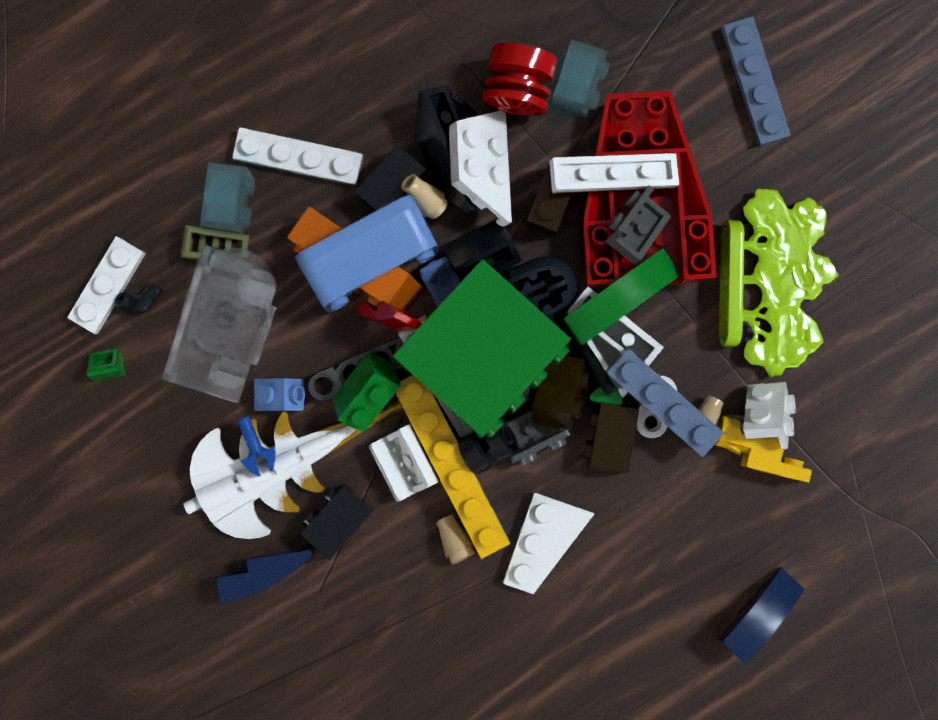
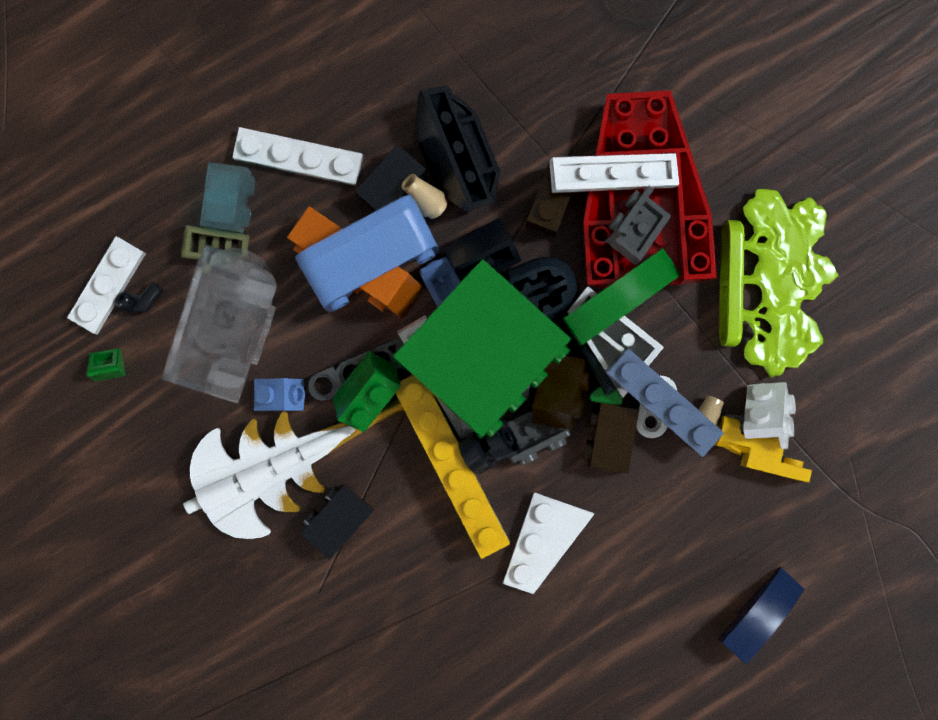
dark blue slope [216,547,315,604] -> none
blue bar [237,416,276,476] -> none
red slope [356,300,422,331] -> none
white bracket [369,424,439,502] -> none
tan cone [436,514,475,565] -> none
white wing [449,111,512,227] -> none
red wheel [482,43,557,116] -> none
clear light blue brick [550,39,611,118] -> none
sand blue plate [721,16,791,147] -> none

